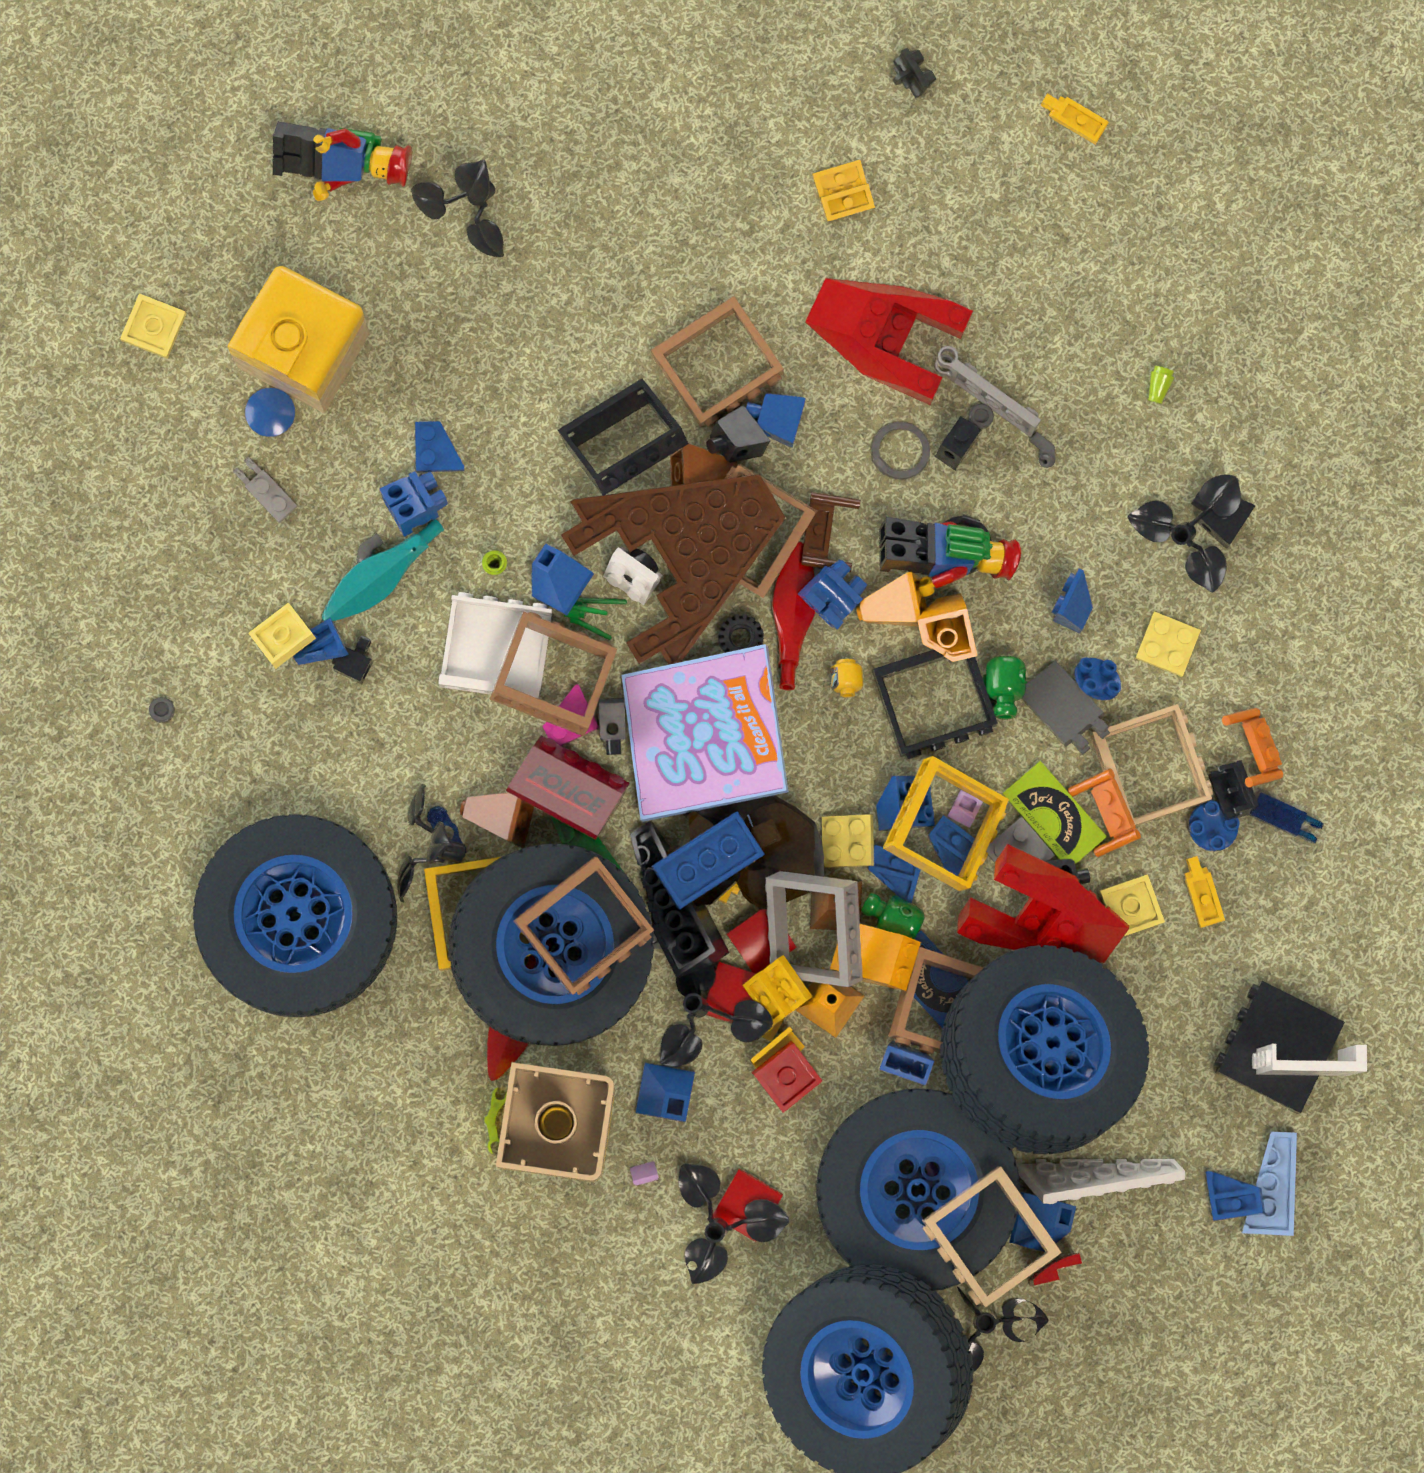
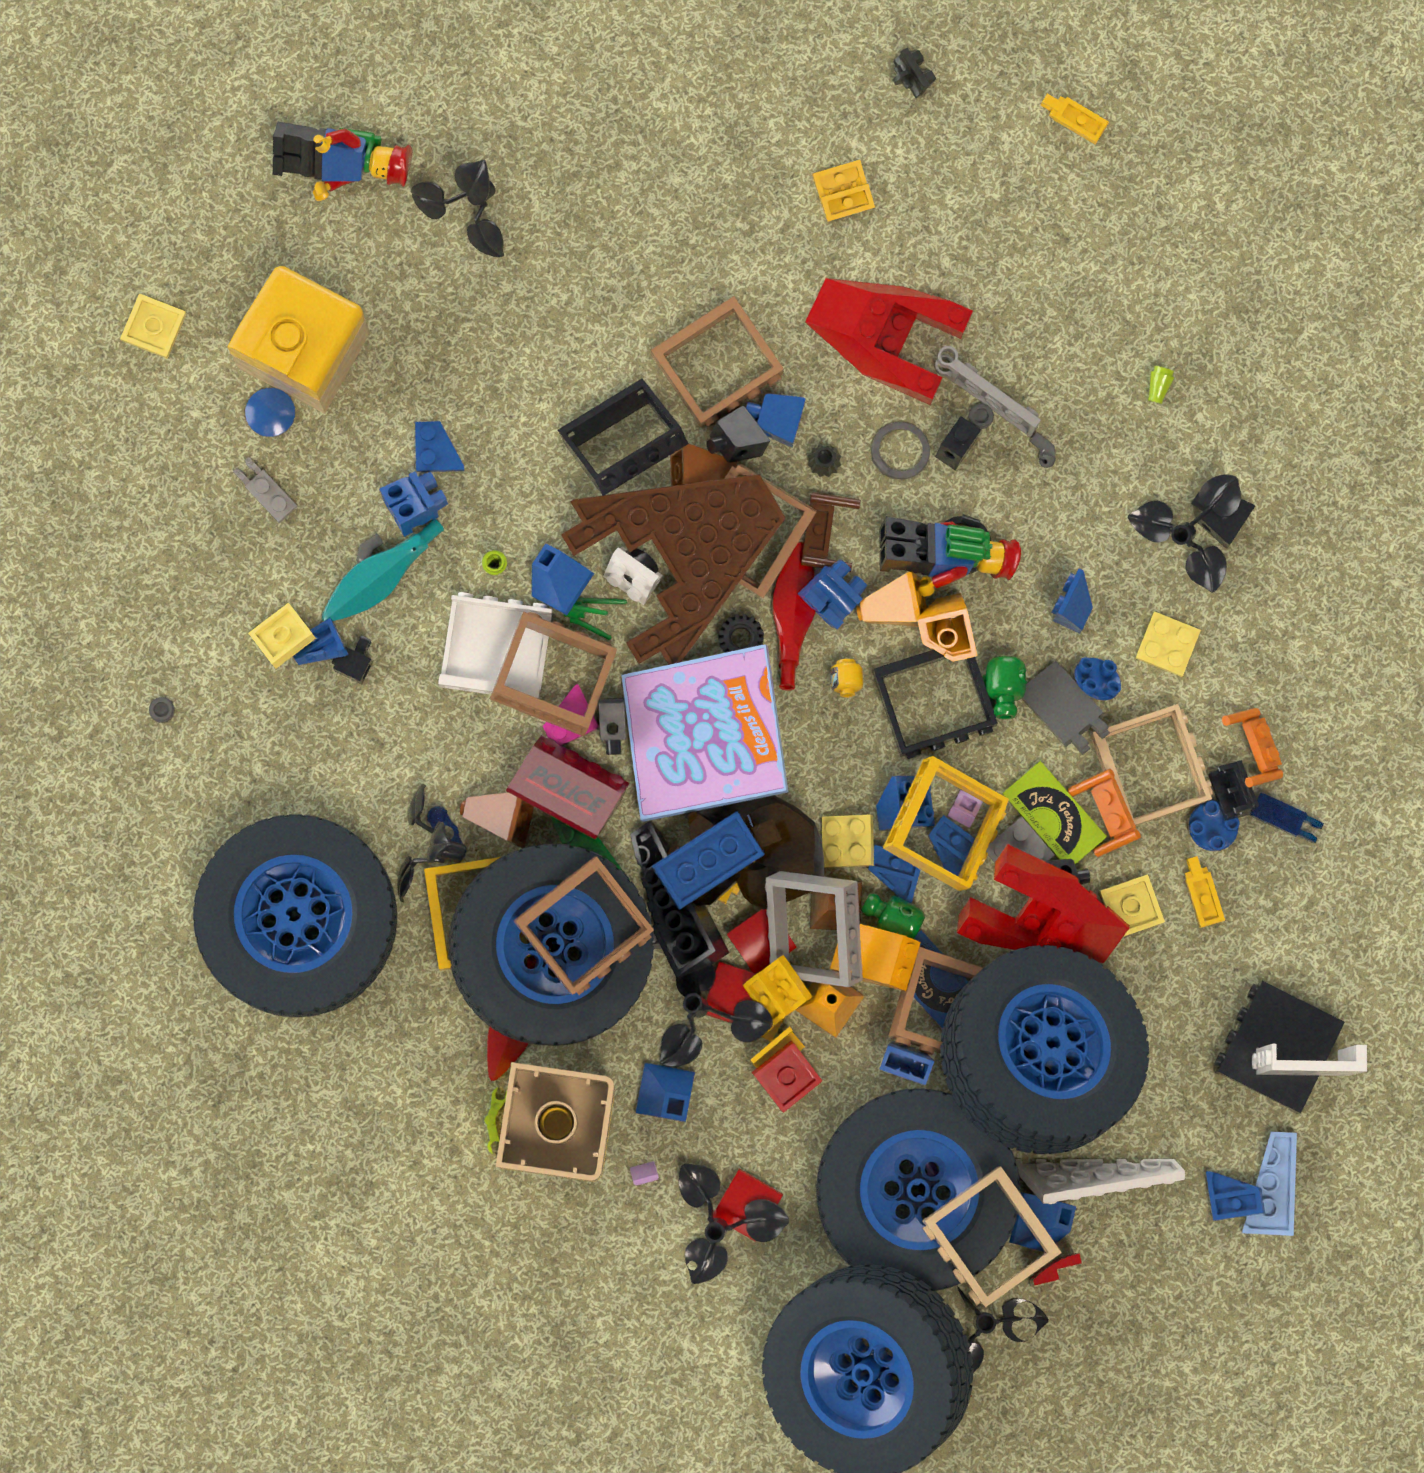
none -> pearl dark grey piece [807,444,841,477]

